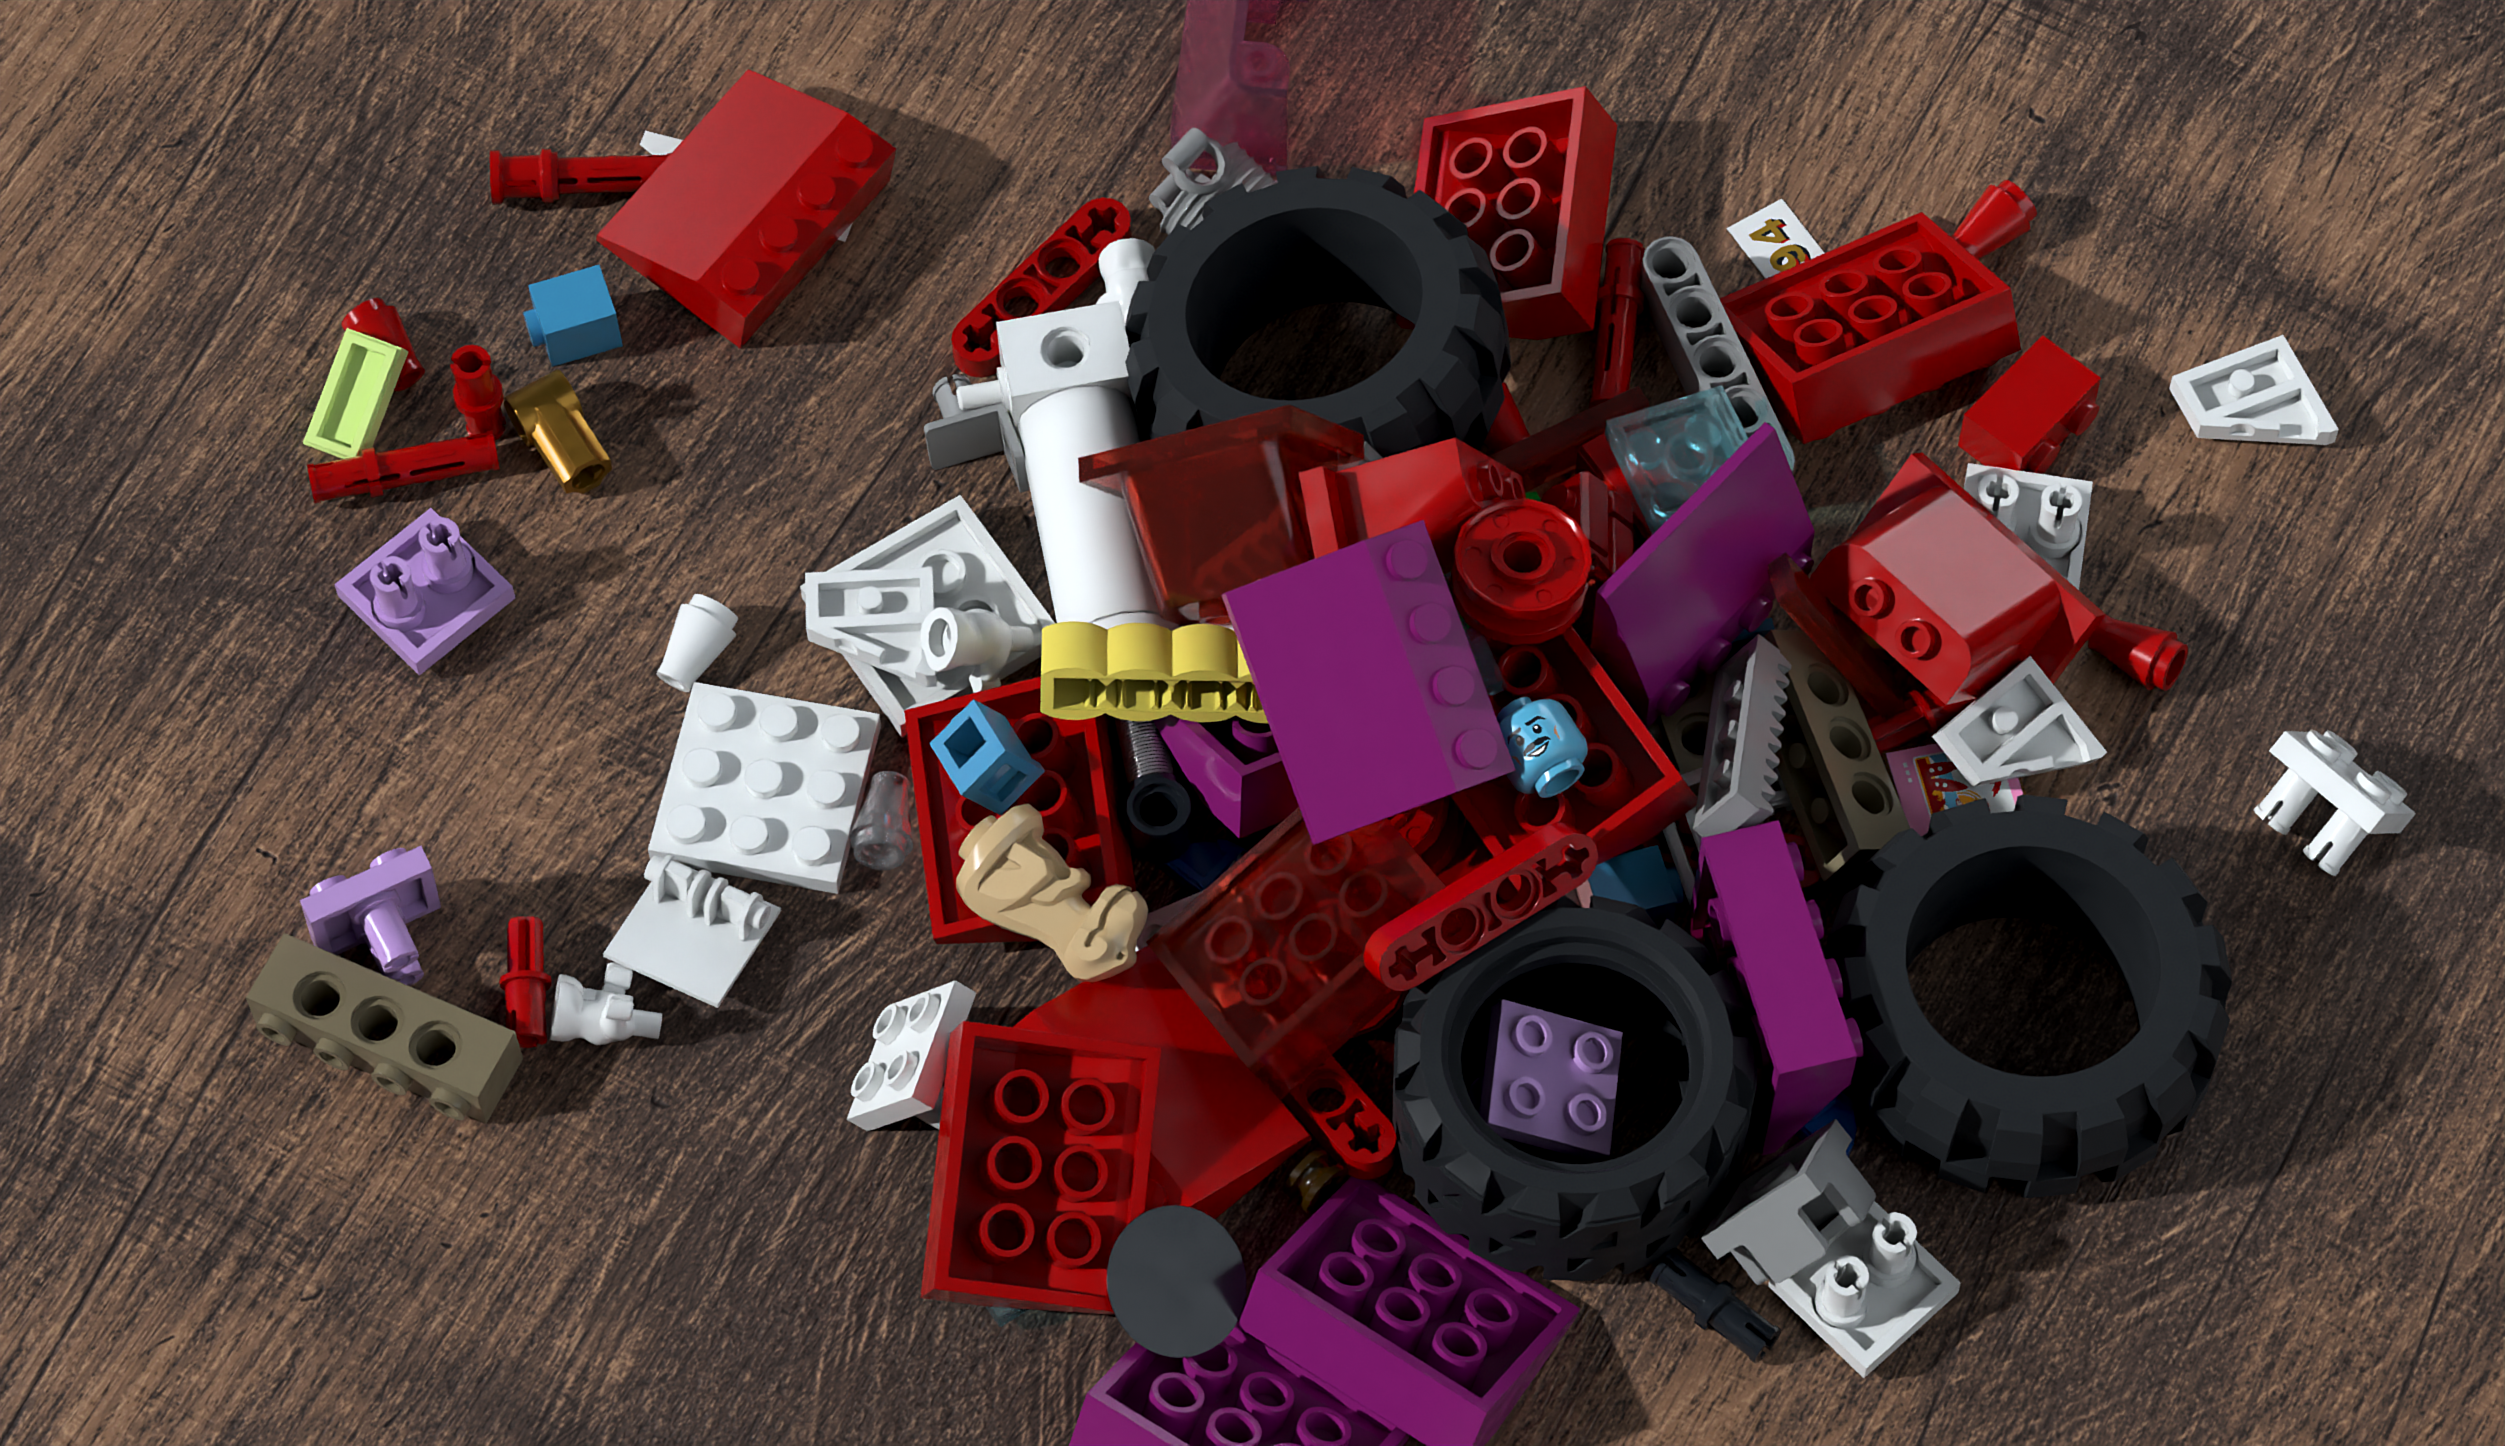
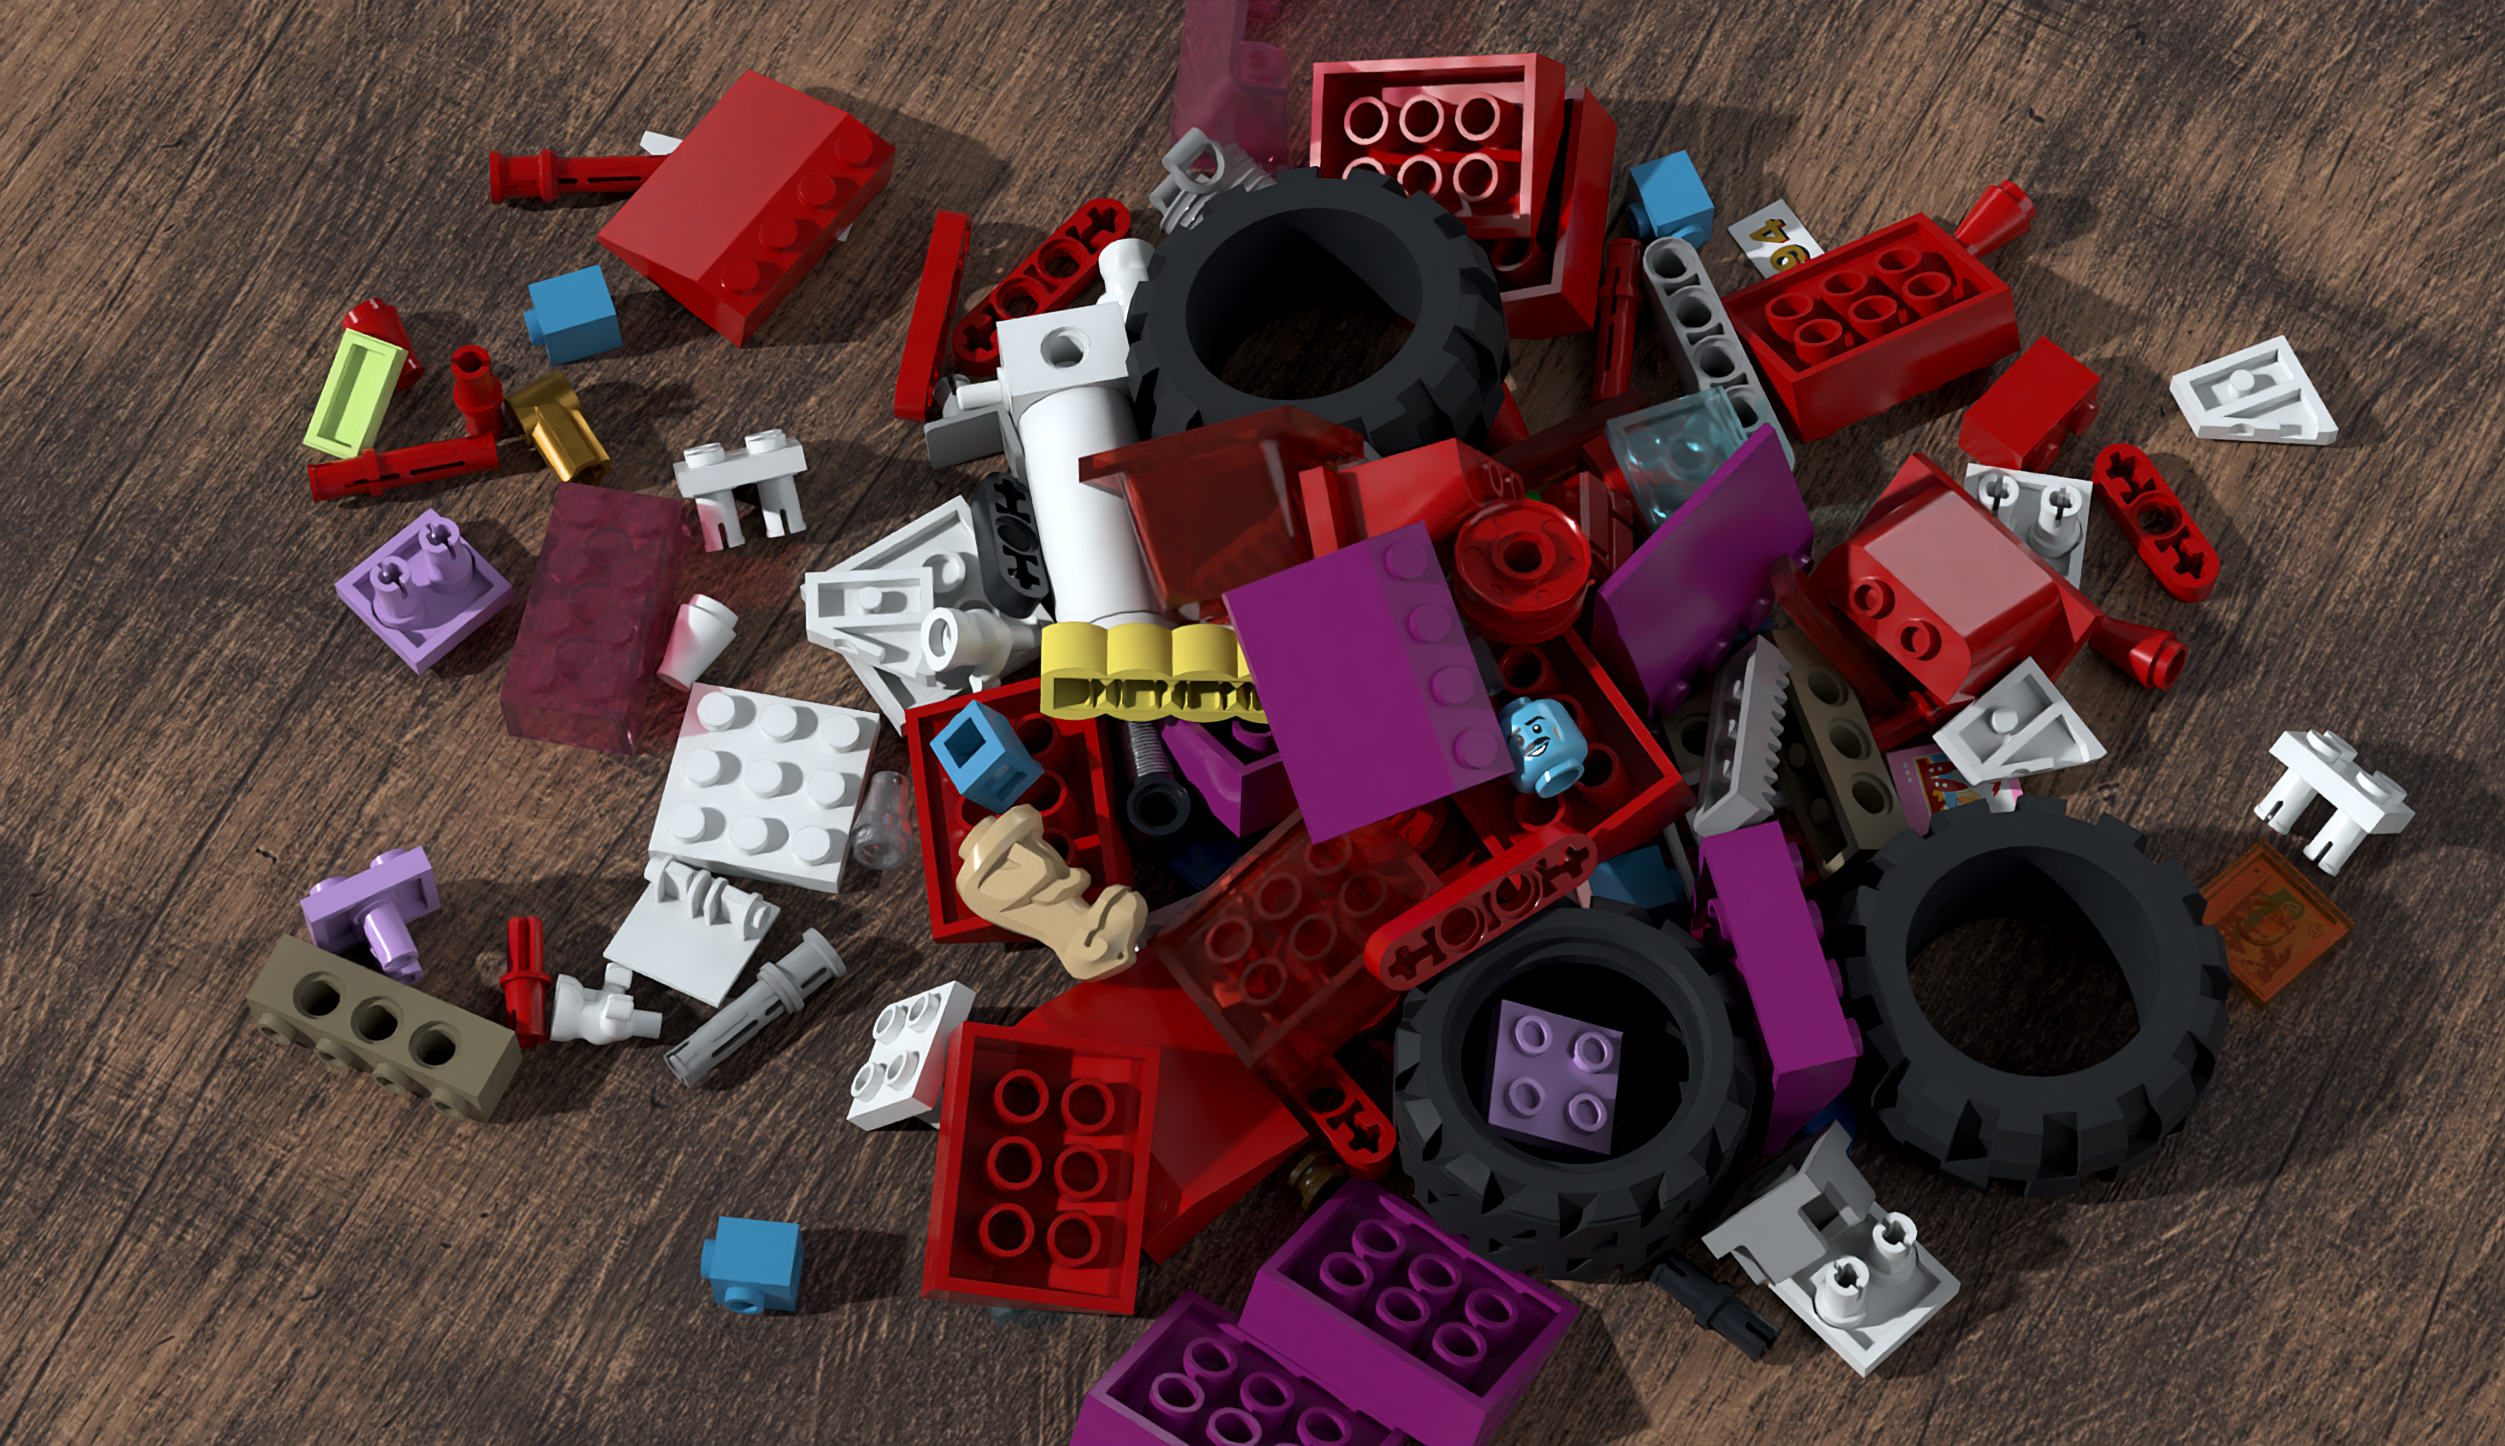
black sticker [1107,1205,1246,1358] -> none
none -> clear pink brick [499,481,691,756]
none -> light grey pin [663,927,847,1088]
none -> white plate [673,429,807,552]
none -> dark azure brick [701,1216,804,1314]
none -> red beam [894,209,972,423]
none -> black beam [970,472,1049,619]
none -> red slope [1309,53,1566,241]
none -> dark azure brick [1626,150,1714,249]
none -> red beam [2091,443,2220,603]
none -> clear orange tile [2199,837,2356,1012]

